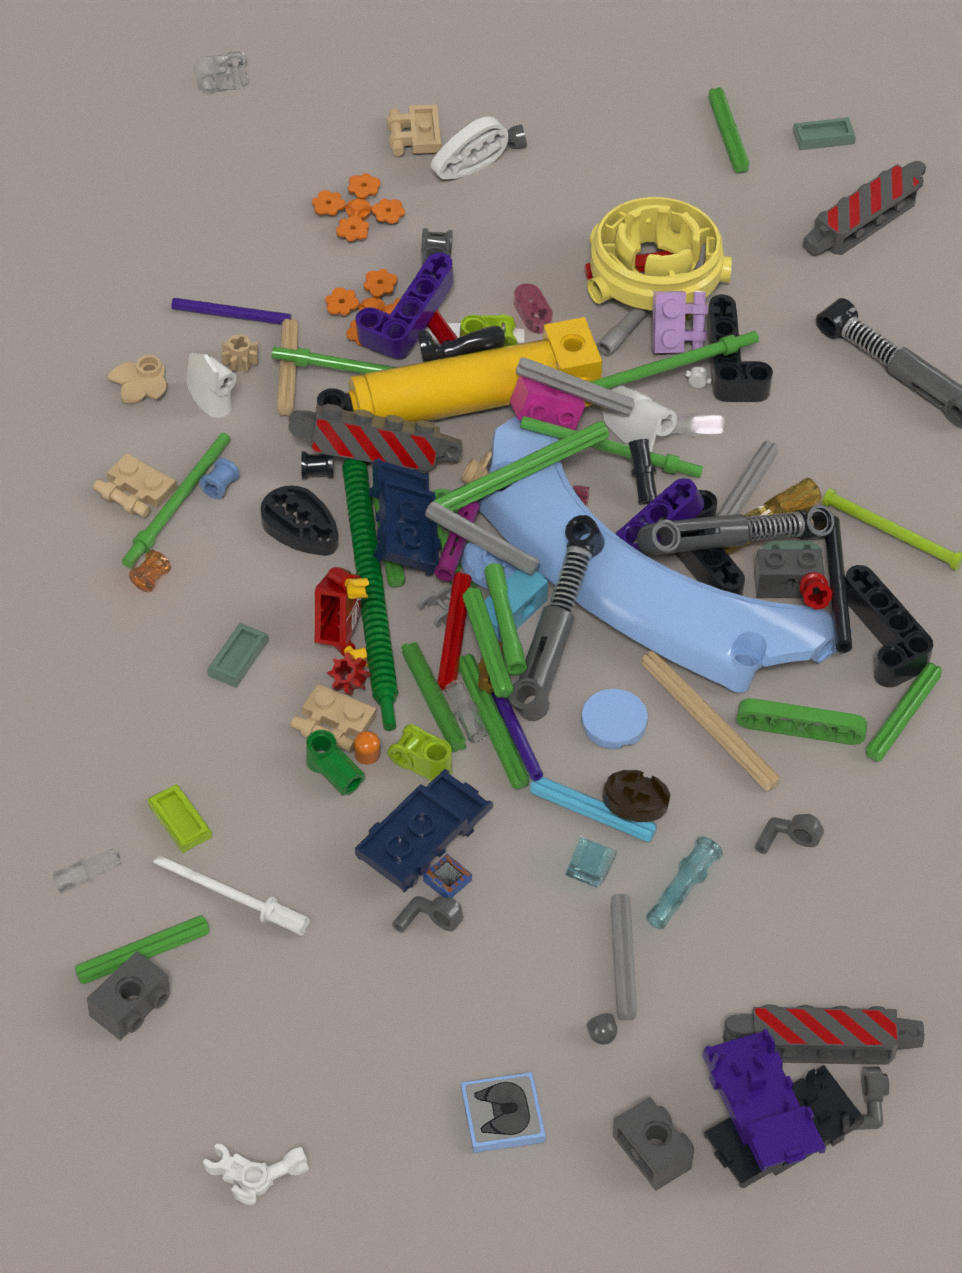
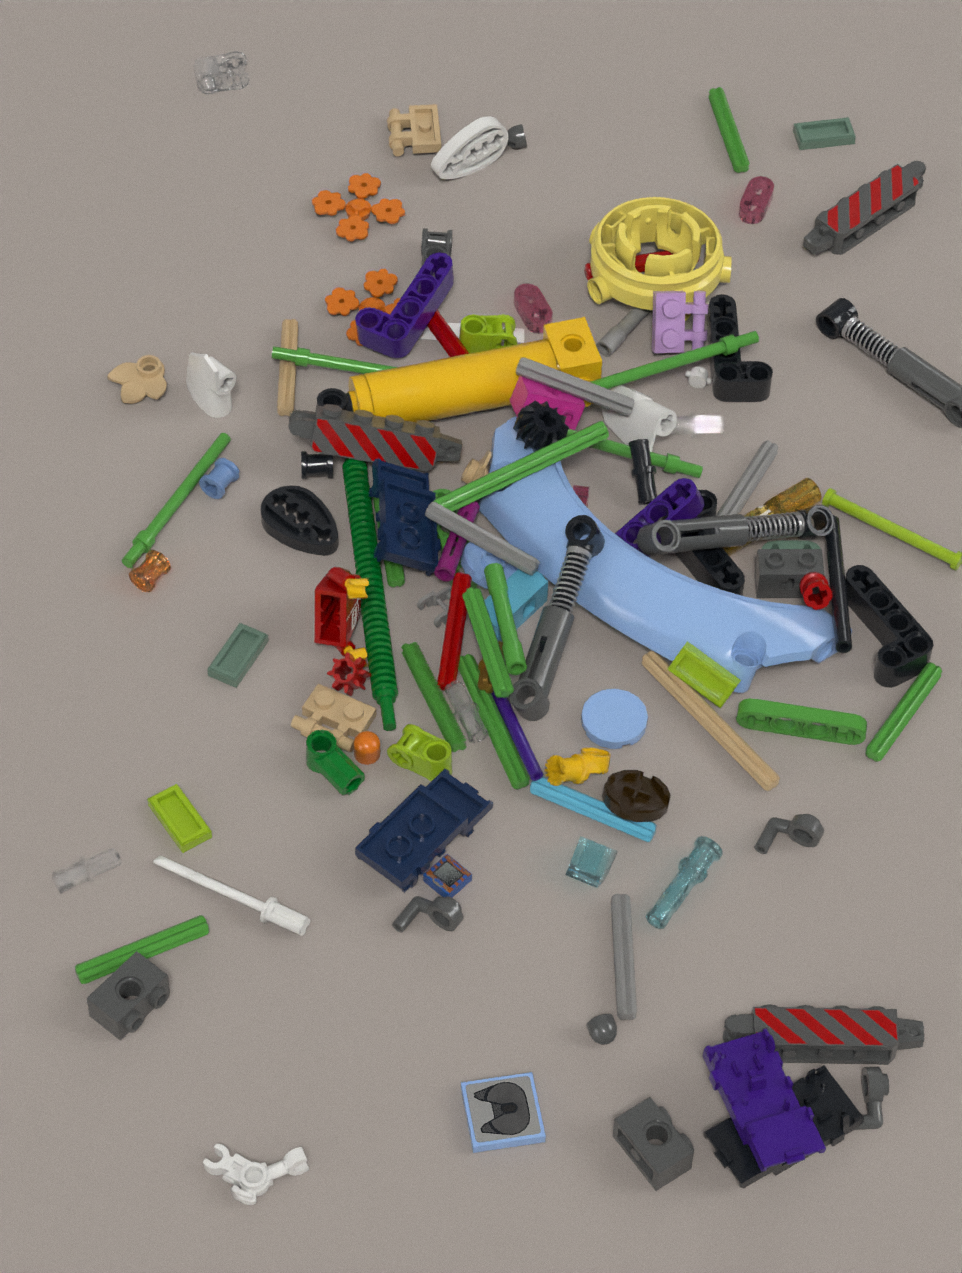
tan plate [93,453,177,518] -> none
dark purple piece [171,297,292,325] -> none
tan gear [221,334,258,372] -> none
black piece [418,326,505,362] -> none
none -> black gear [513,400,569,452]
none -> yellow connector [544,747,611,786]
none -> lime tile [667,641,741,708]
none -> clear pink beam [739,176,774,224]

